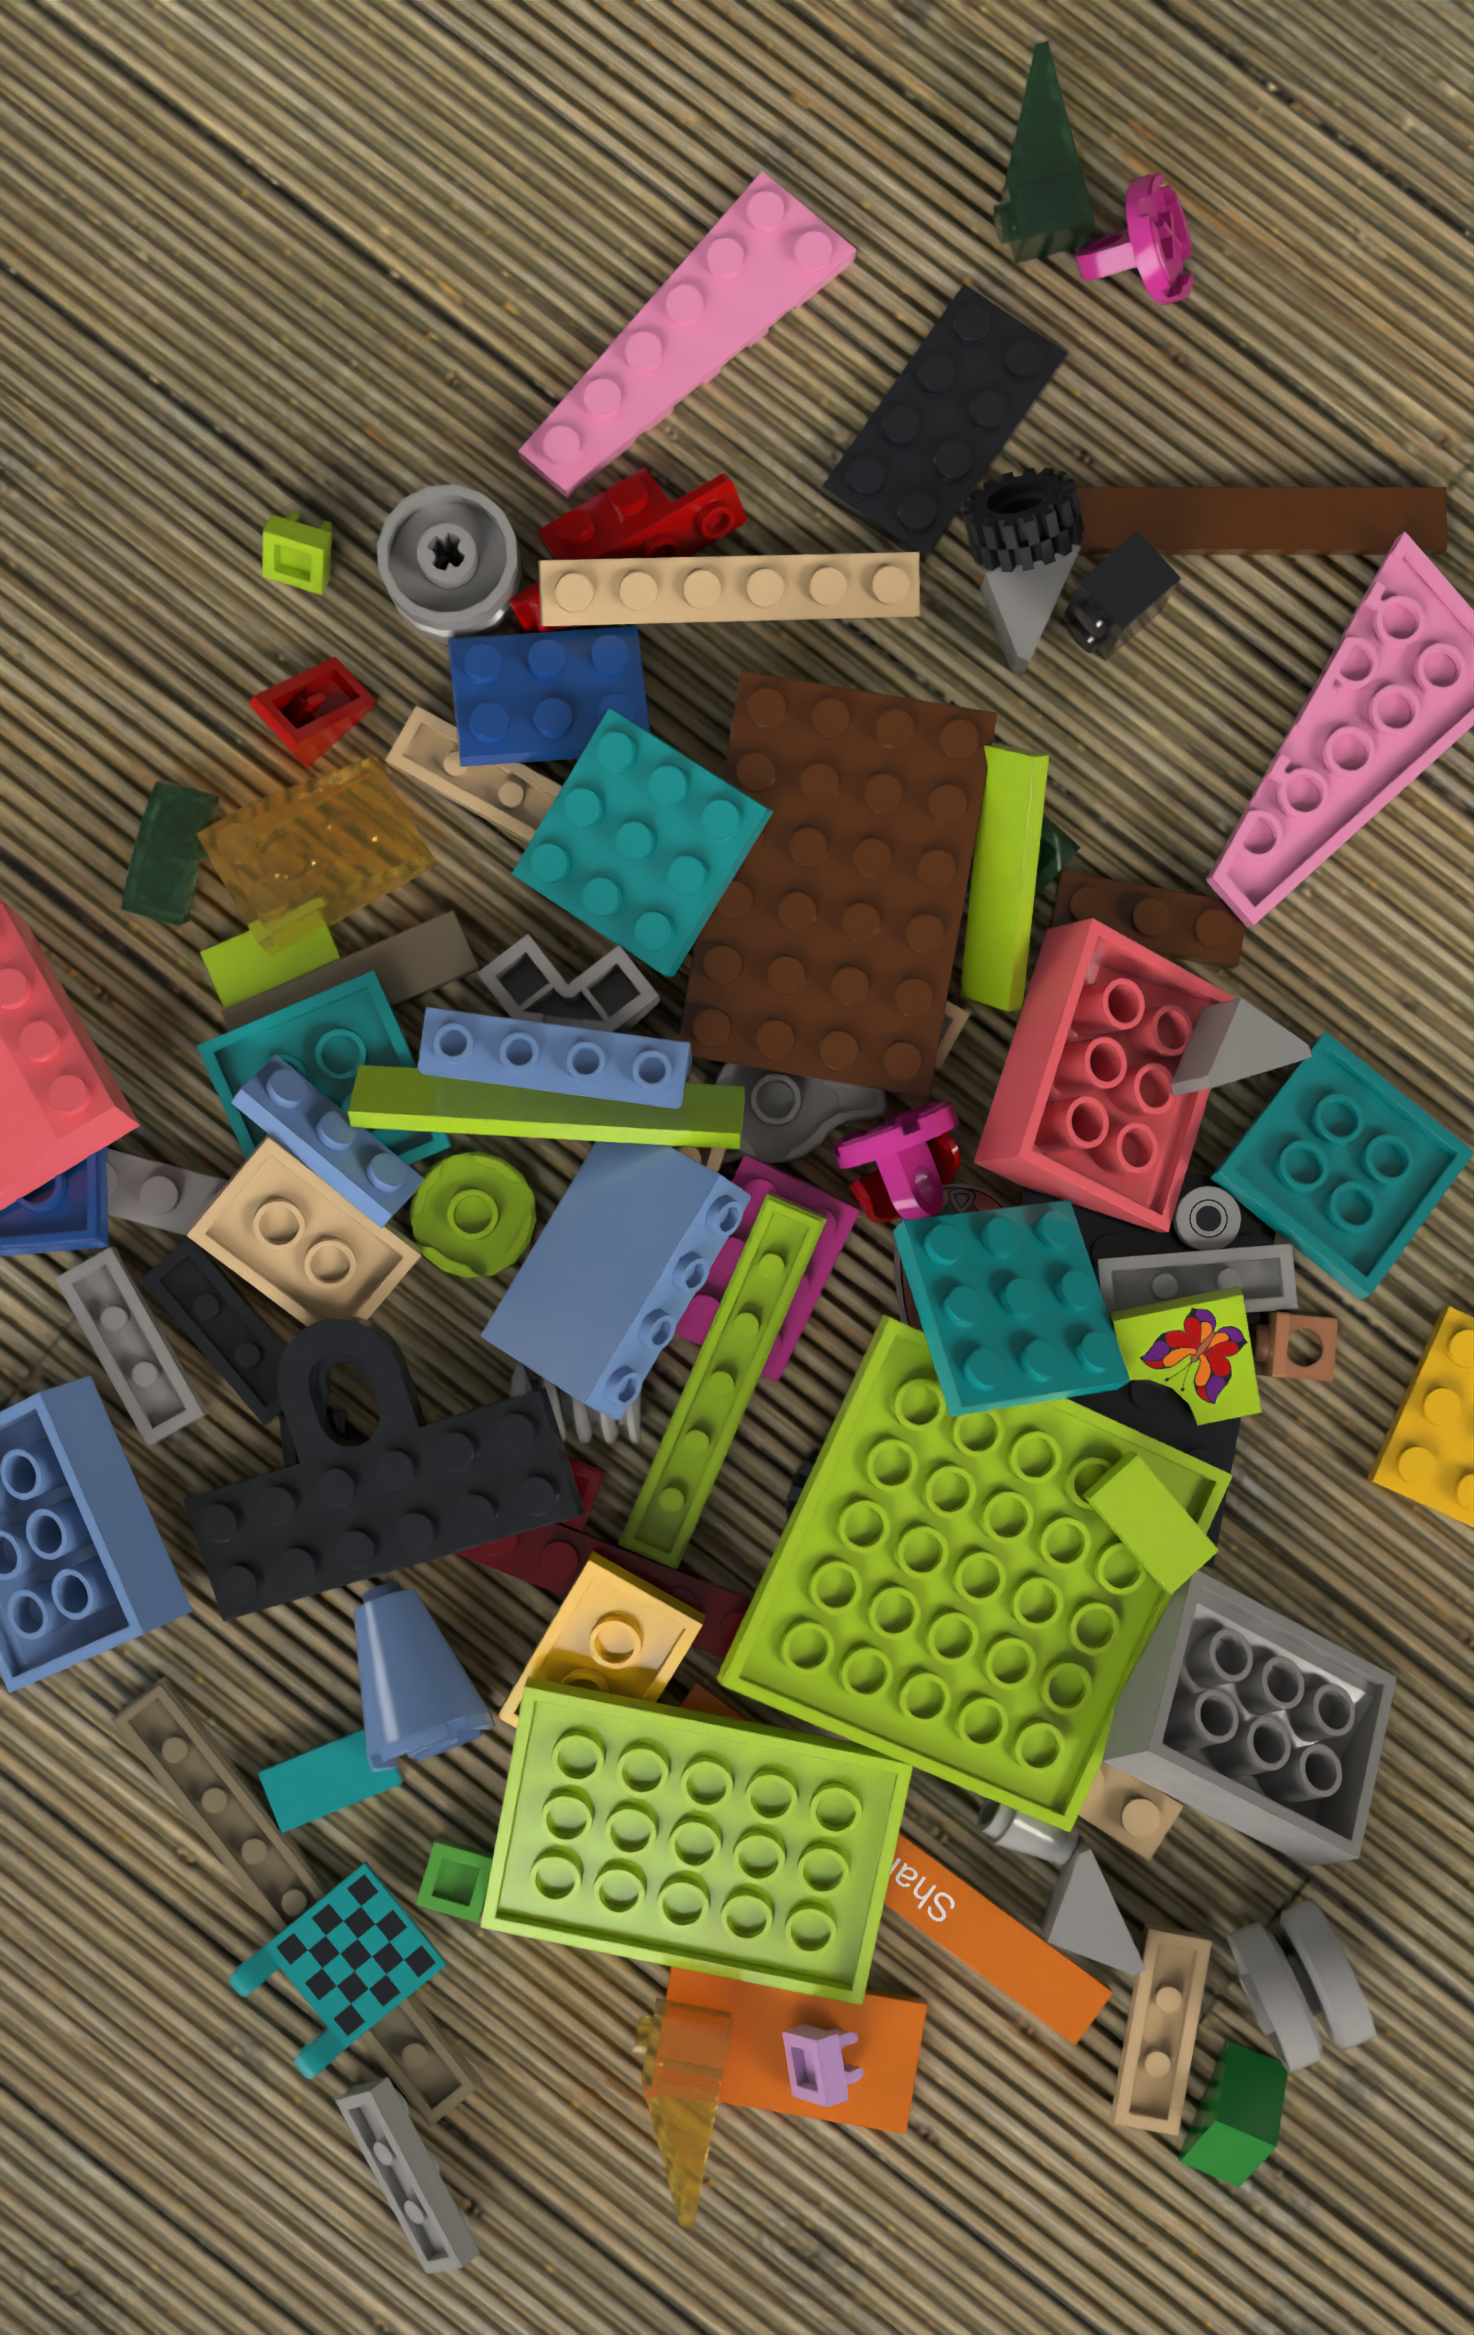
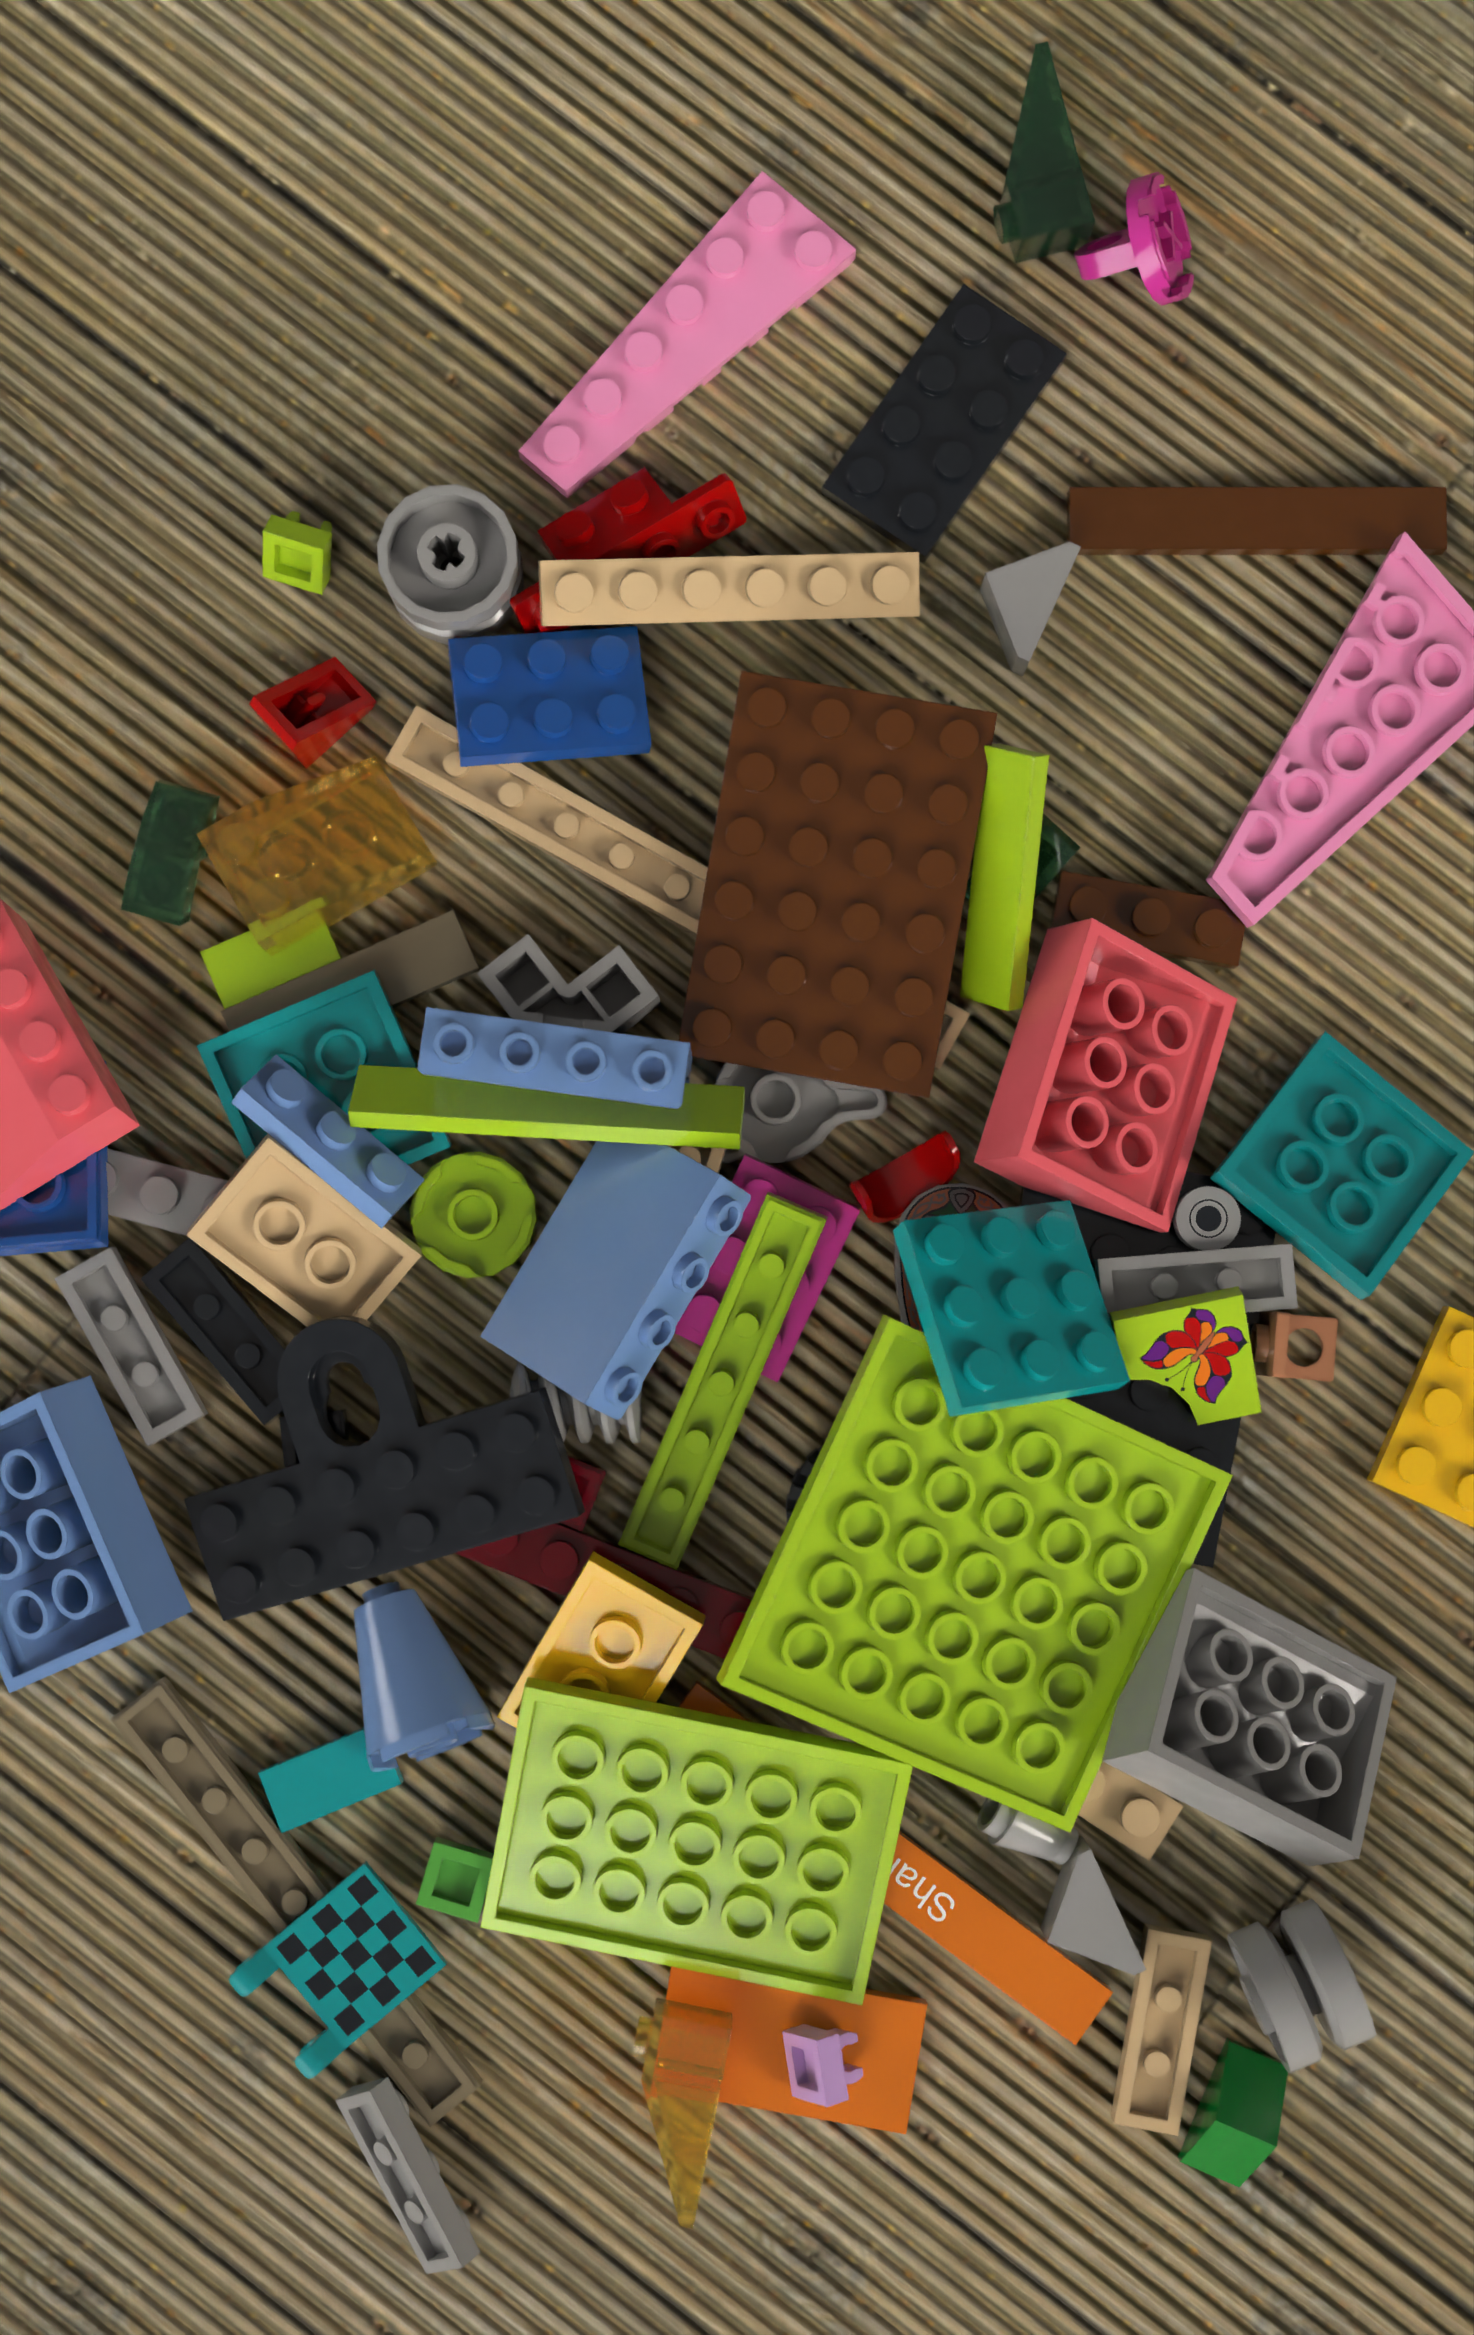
teal plate [511,708,774,977] -> none
dark pink tile [832,1100,960,1220] -> none
black tyre [962,468,1085,572] -> none
black brick [1064,530,1181,661] -> none
lime tile [1082,1450,1219,1595] -> none
light grey slope [1170,997,1312,1096] -> none

